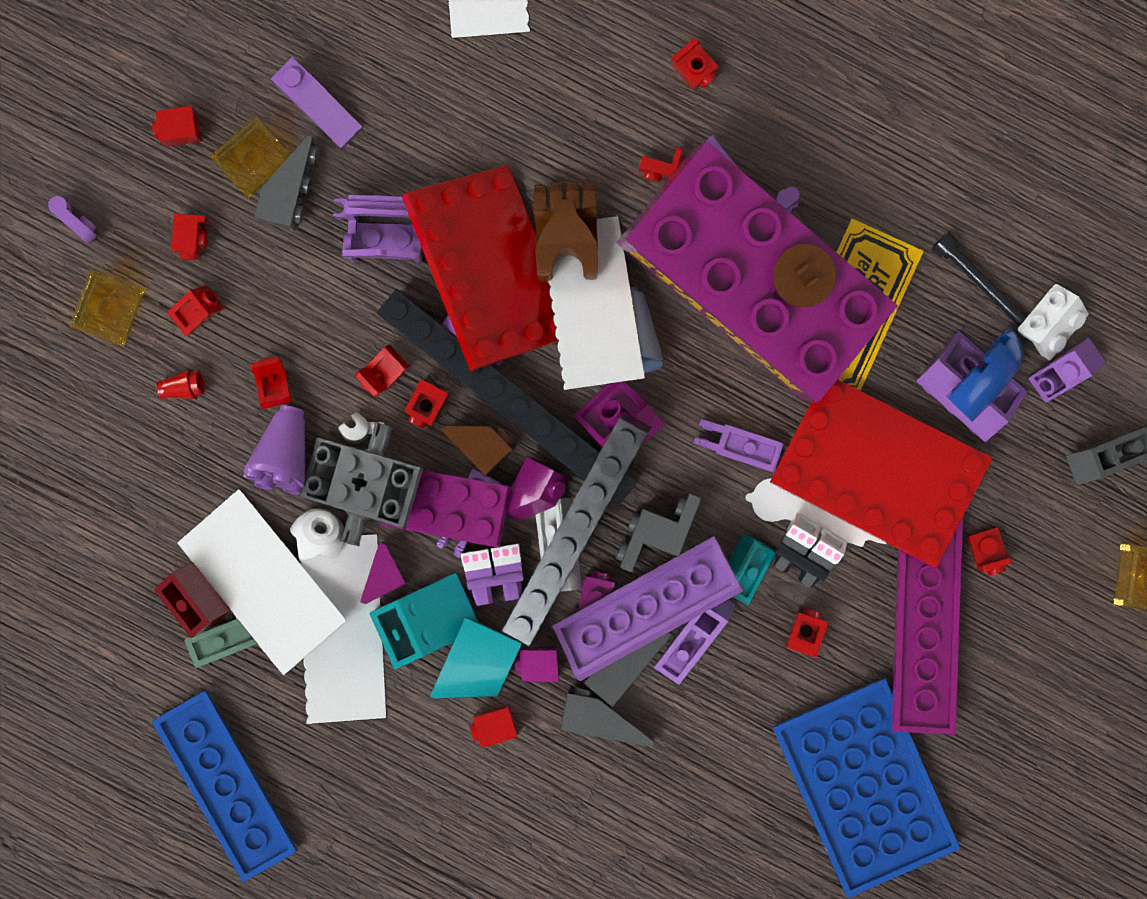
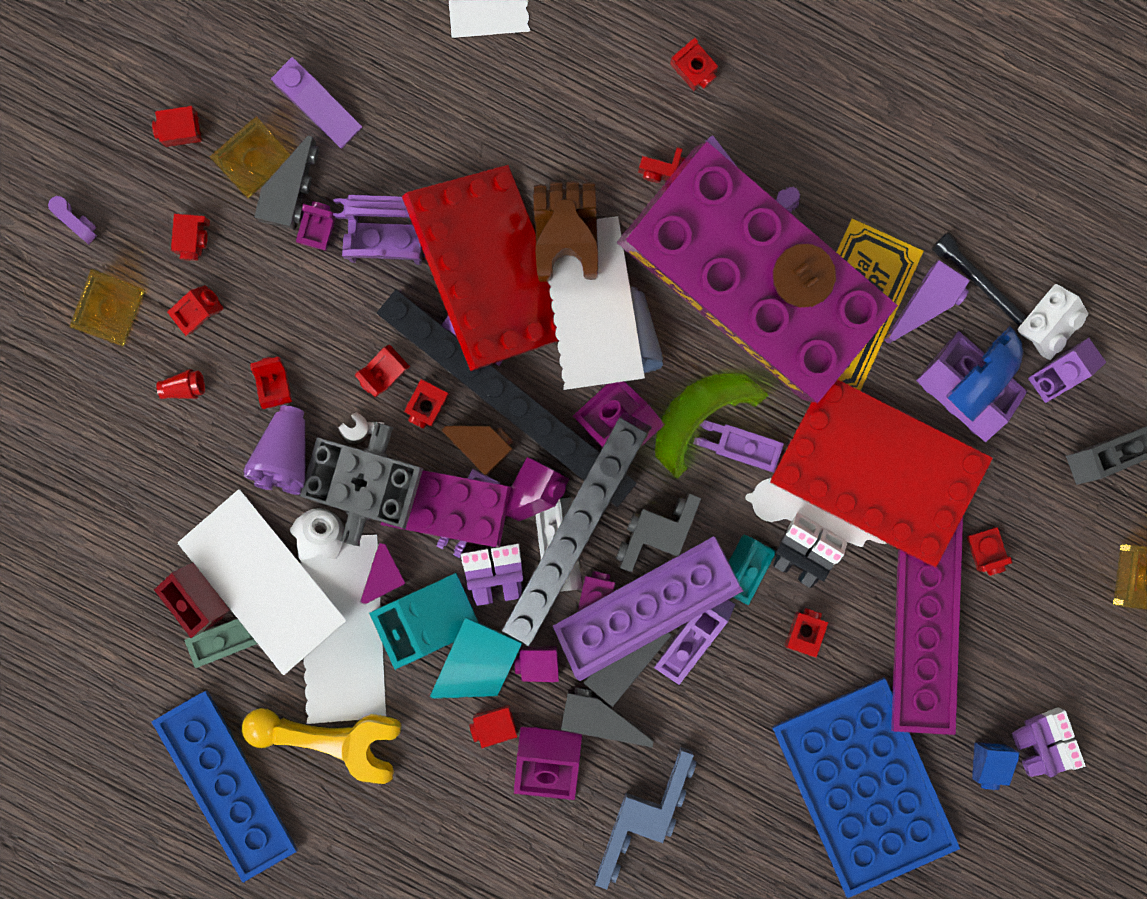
none -> yellow piece [242,708,402,784]
none -> magenta bracket [296,201,336,252]
none -> magenta slope [514,727,582,800]
none -> sand blue bracket [595,747,697,890]
none -> clear neon green windscreen [655,373,769,479]
none -> medium lavender slope [884,261,970,343]
none -> blue slope [972,742,1019,790]
none -> medium lavender hips [1012,707,1085,777]

